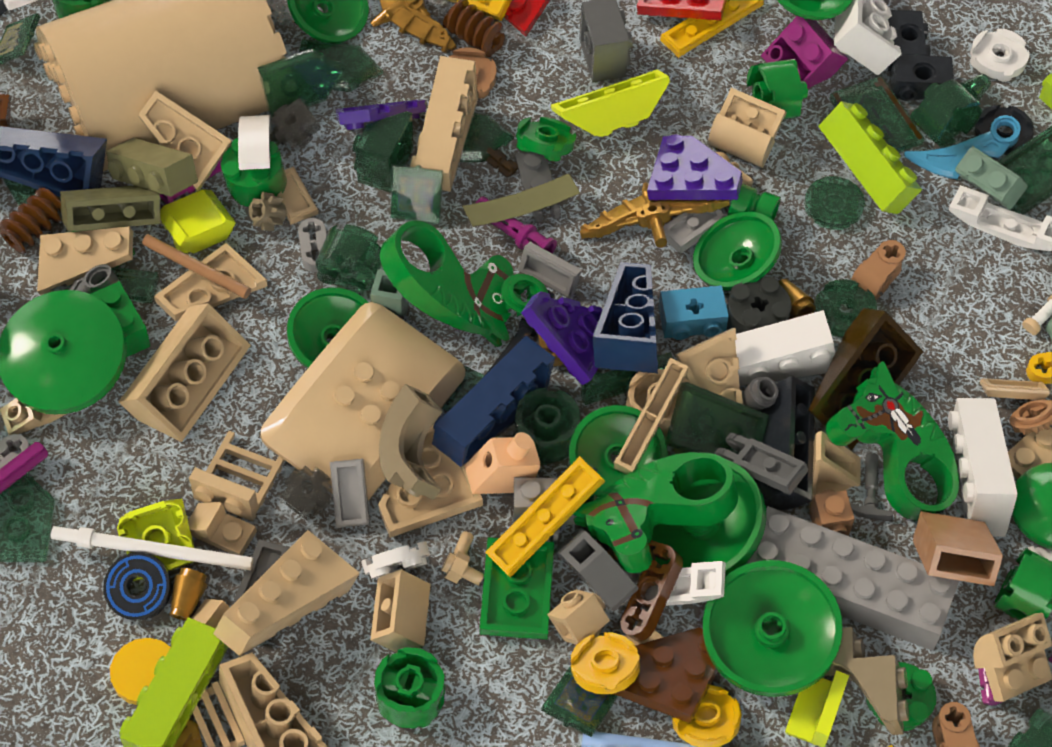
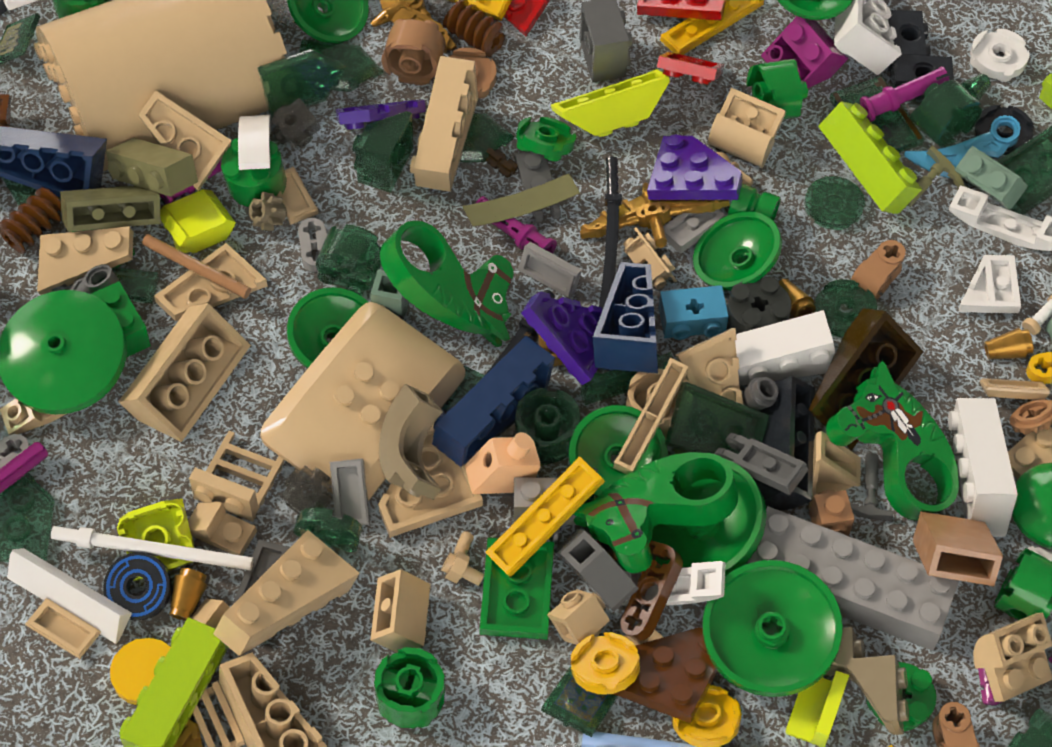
white plate [361,542,430,580] -> none
piece [390,165,443,223] -> none
green gear [500,274,548,317] -> none
none -> white slope [7,548,132,644]
none -> tan tile [25,598,101,659]
none -> clear green plate [293,508,363,552]
none -> medium nougat brick [381,19,446,86]
none -> black sword [599,156,622,309]
none -> tan hinge [623,227,677,290]
none -> plate [657,52,725,85]
none -> magenta pin [860,66,950,122]
none -> olive piece [908,145,965,207]
none -> white wing [959,255,1021,313]
none -> pearl gold cone [984,328,1034,360]

